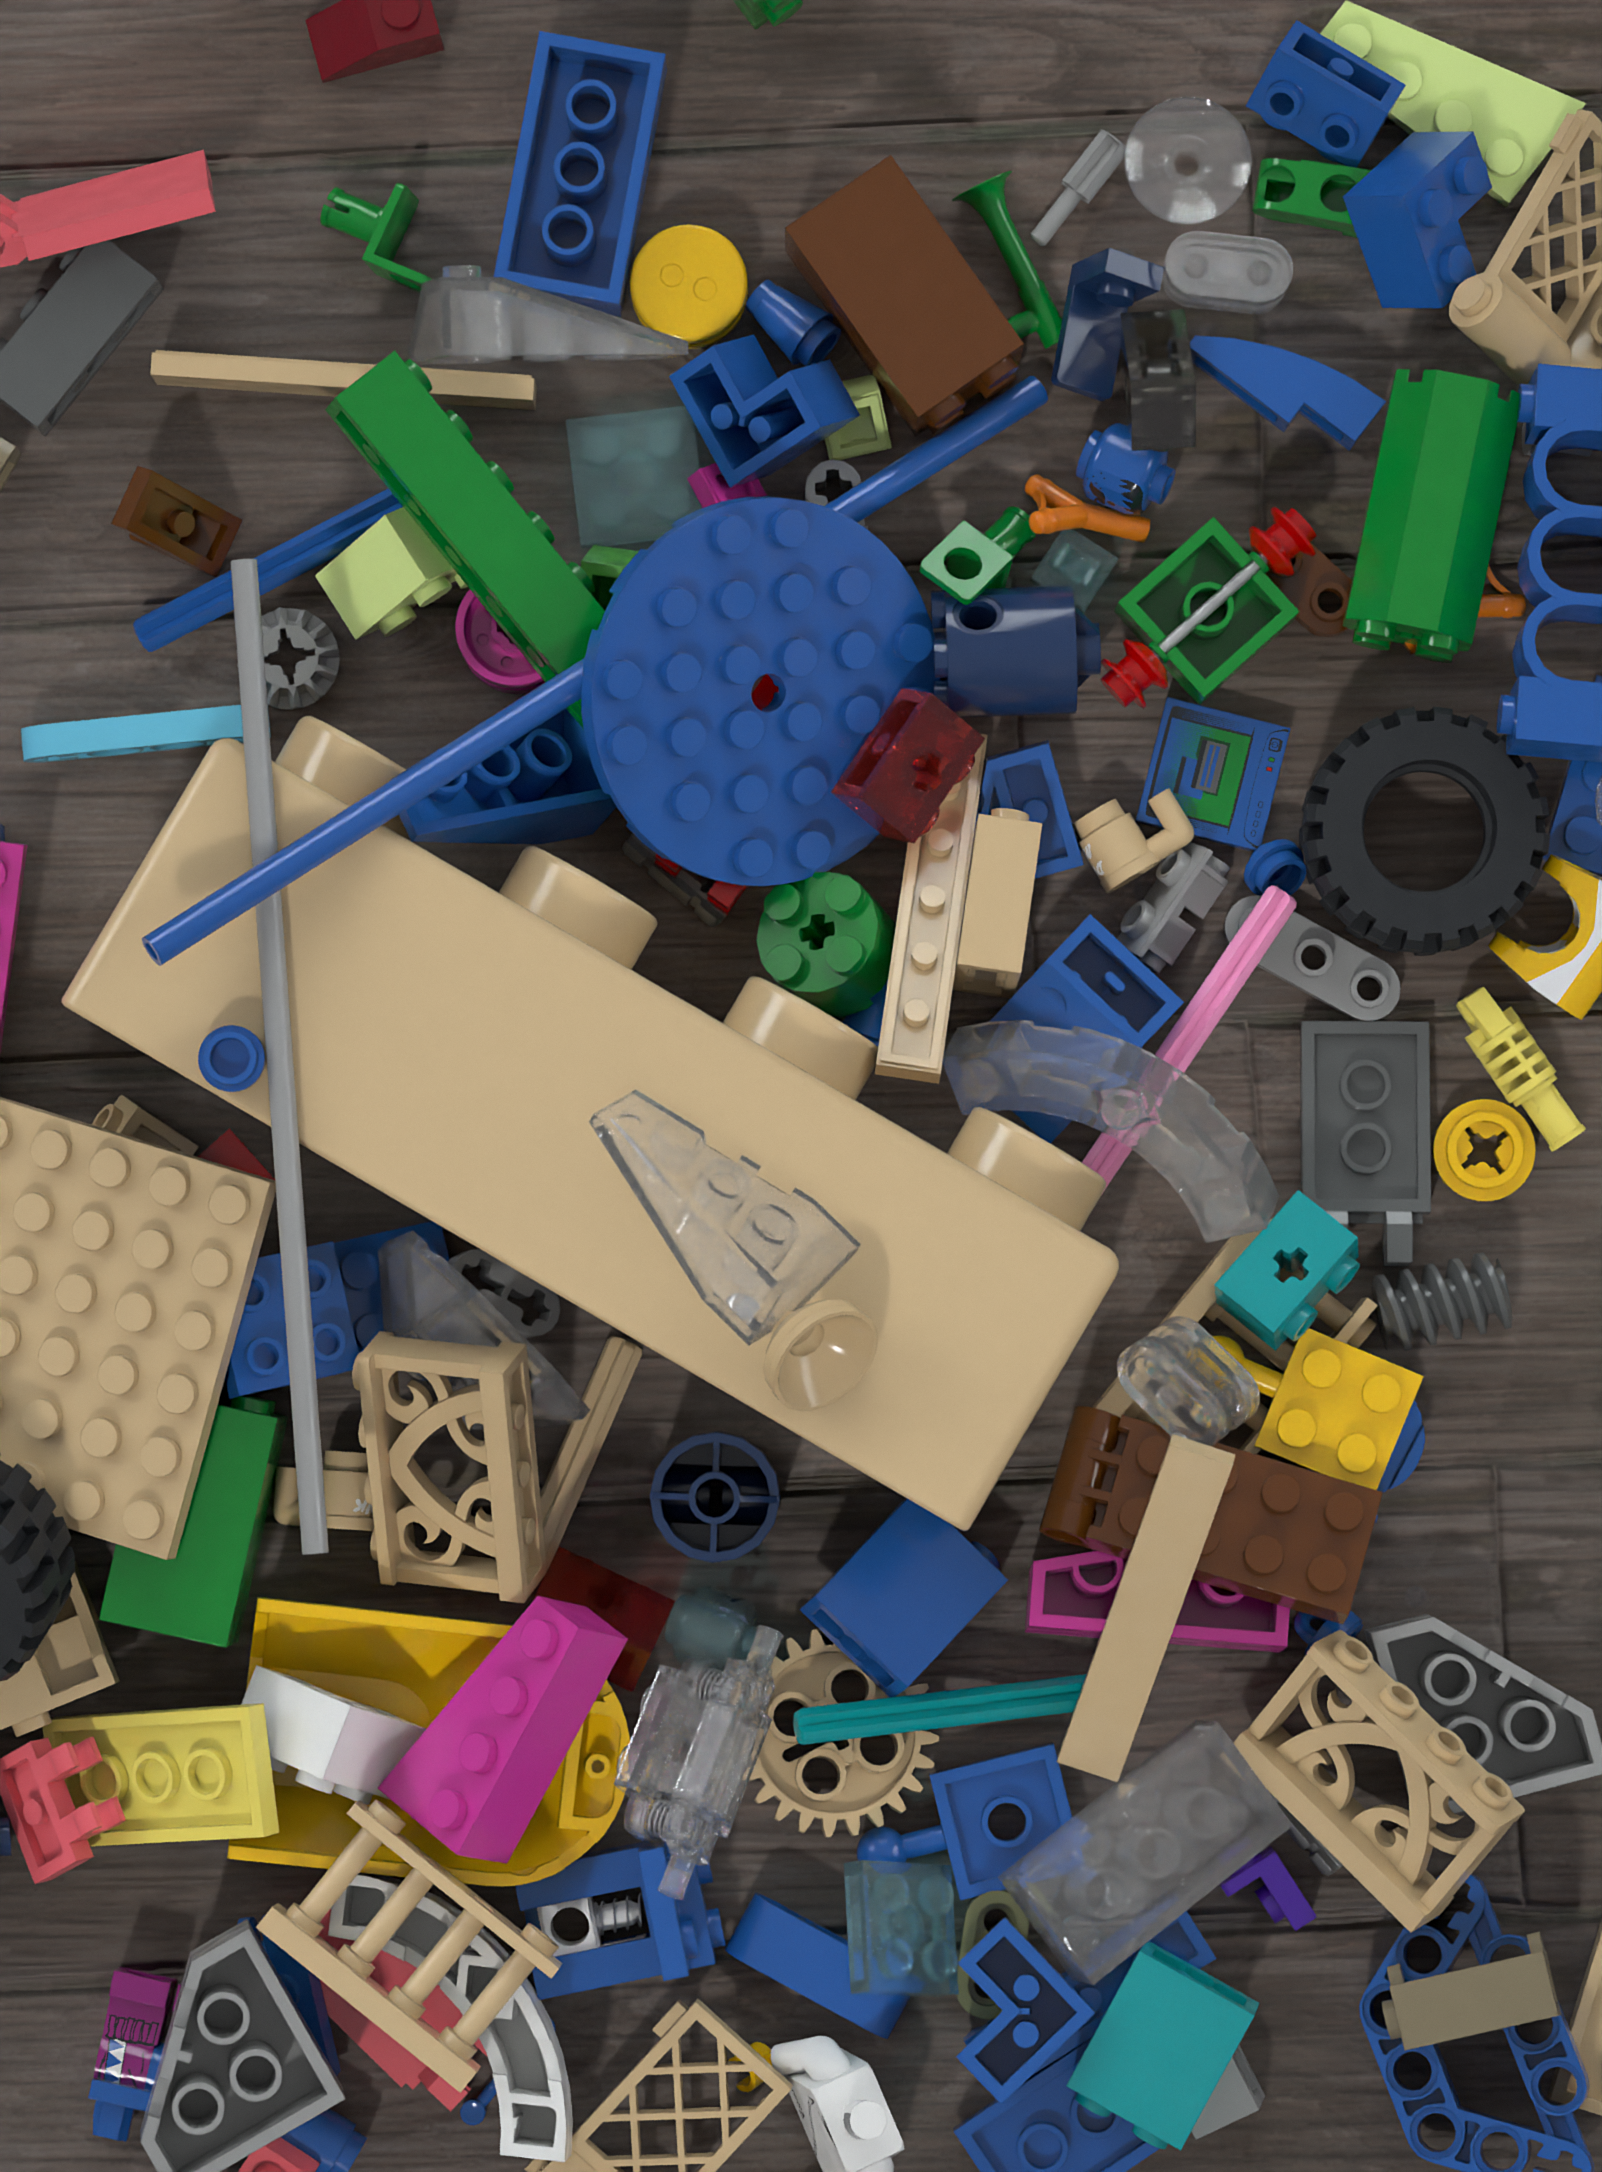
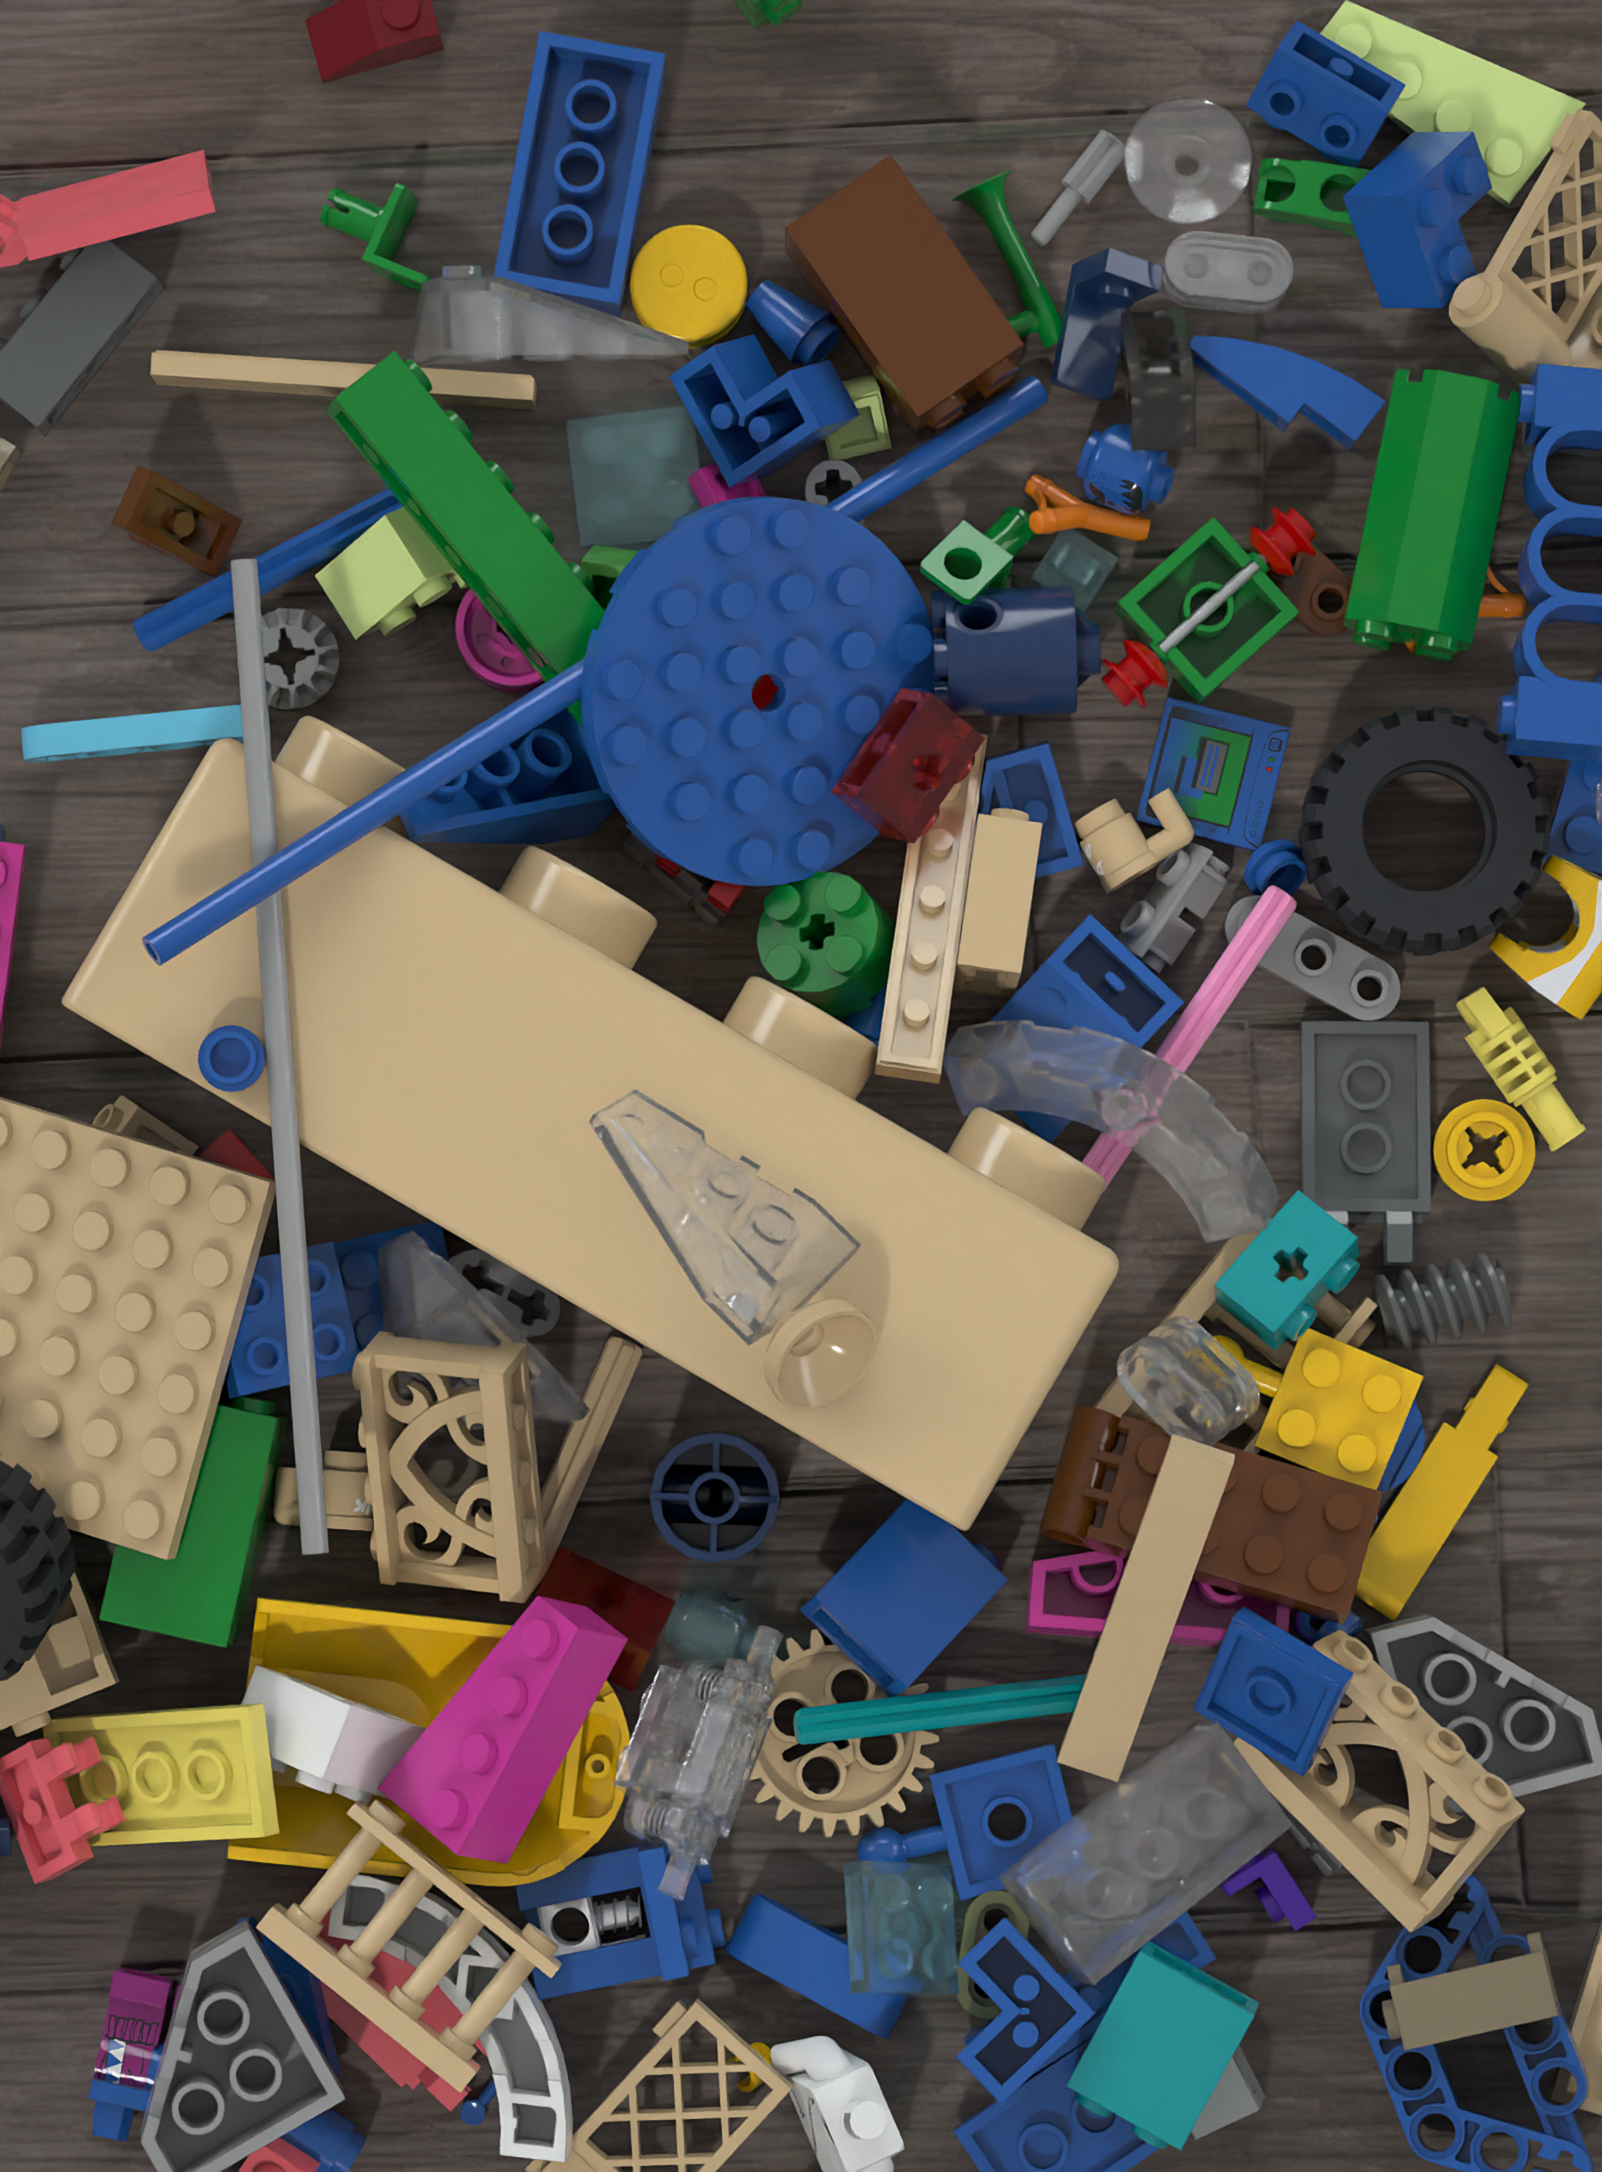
none -> blue tile [1193,1606,1354,1777]
none -> yellow piece [1354,1363,1529,1621]

